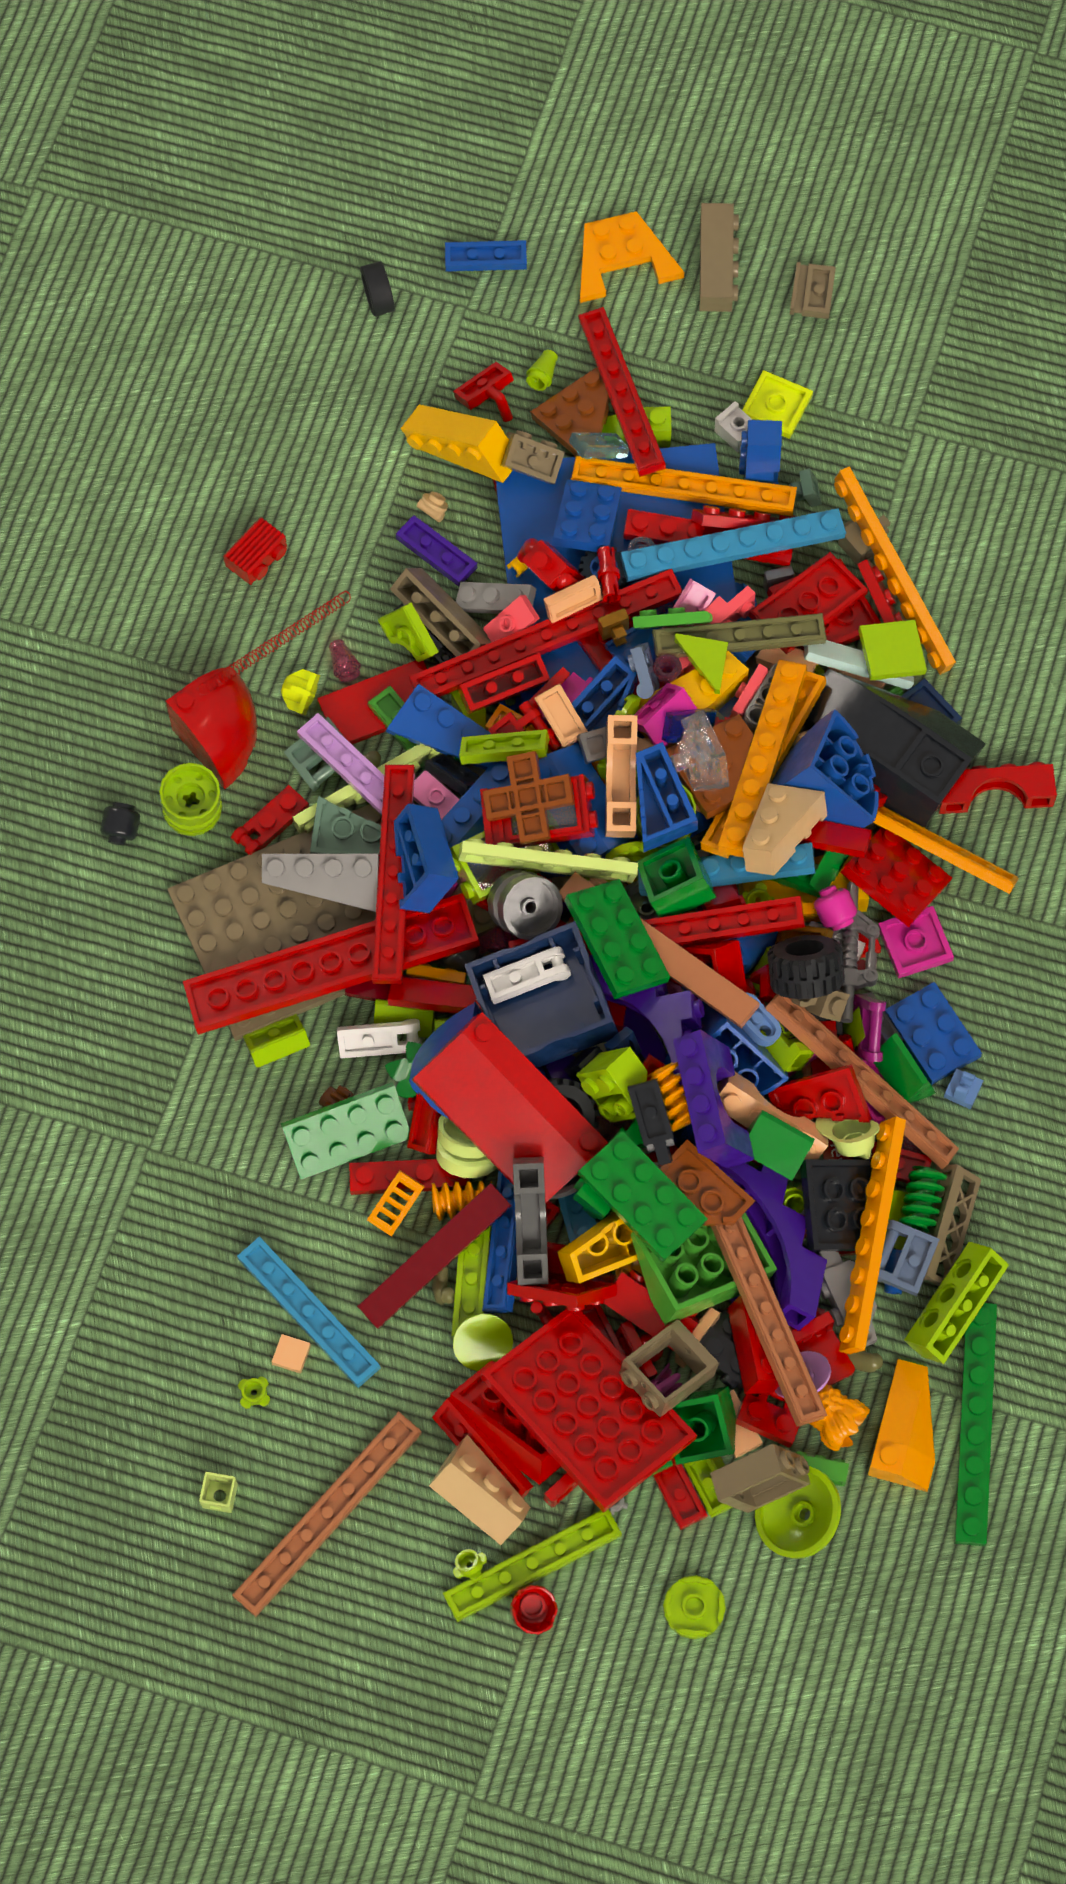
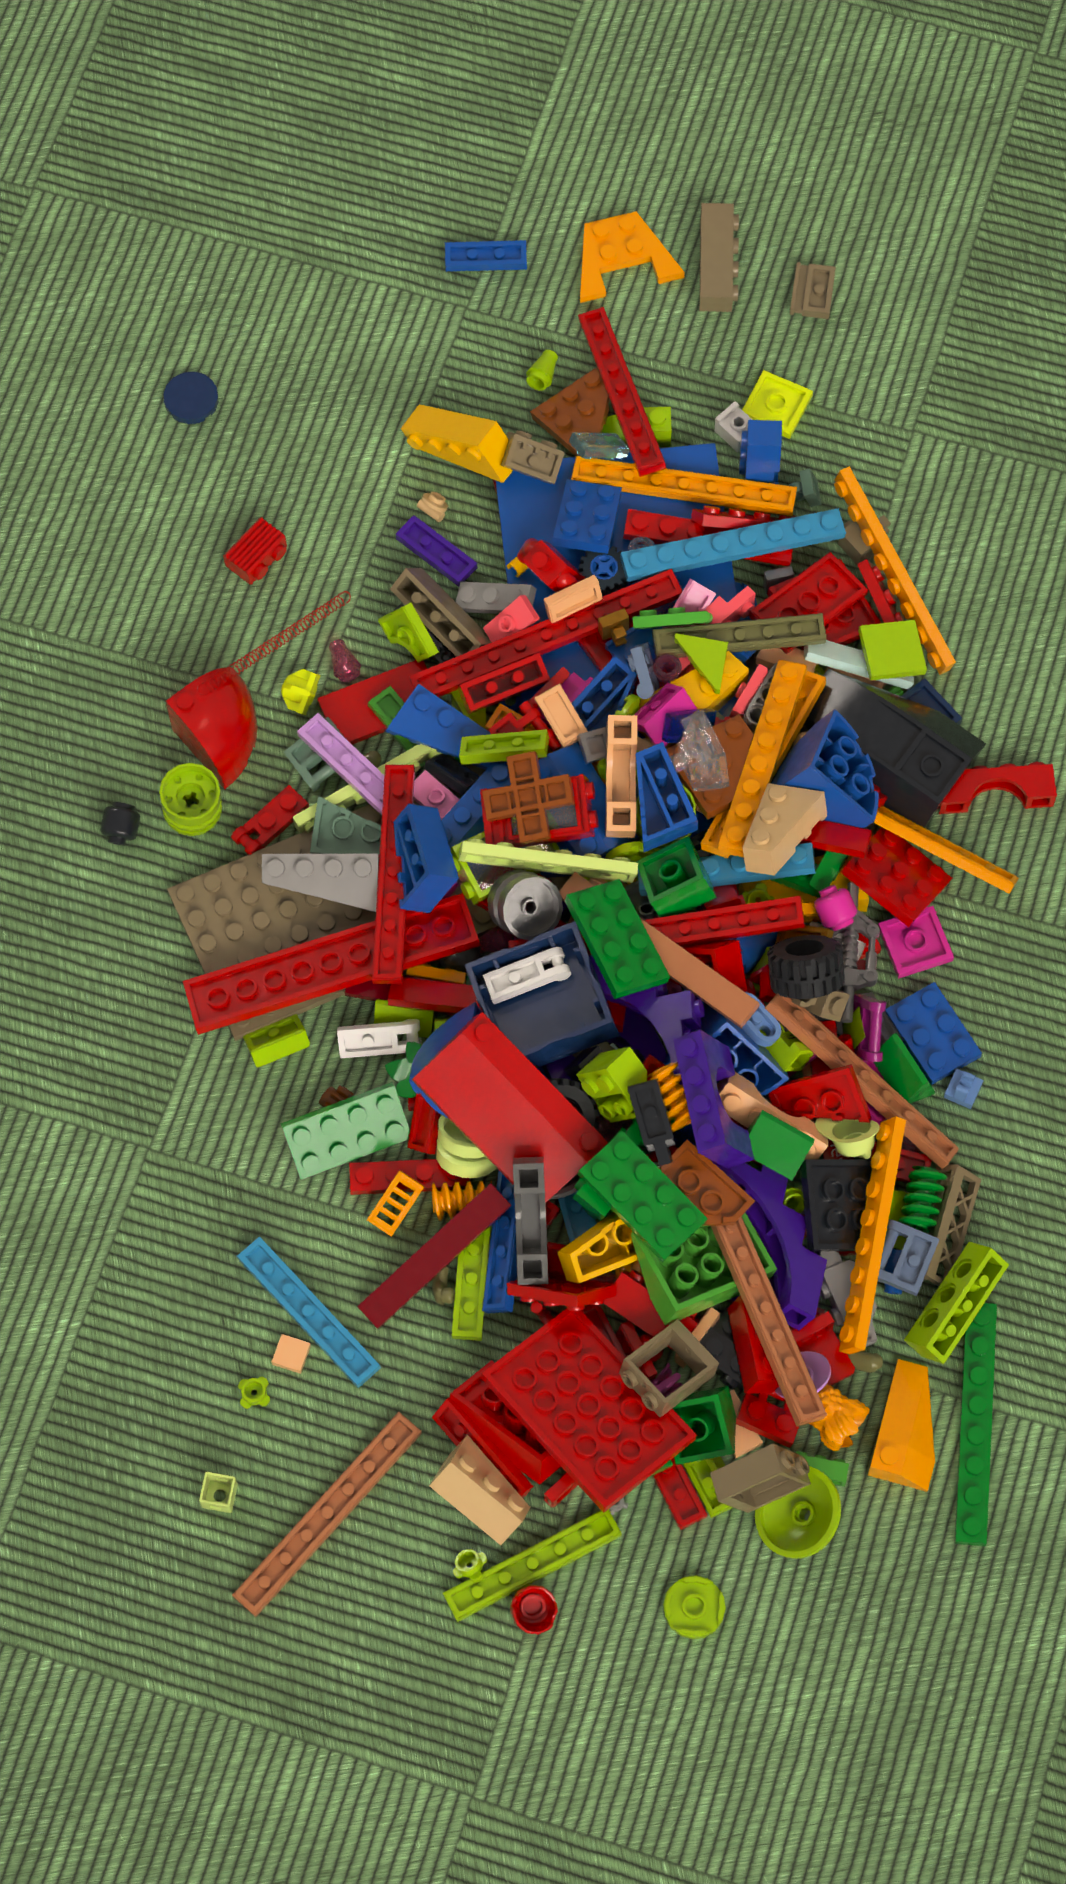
black tyre [360,261,395,316] -> none
red plate [453,361,514,422] -> none
lime piece [453,1314,513,1371] -> none
red pin [597,546,621,604] -> none
dark blue plate [604,1026,642,1056] -> none
none -> dark blue tile [163,371,219,424]

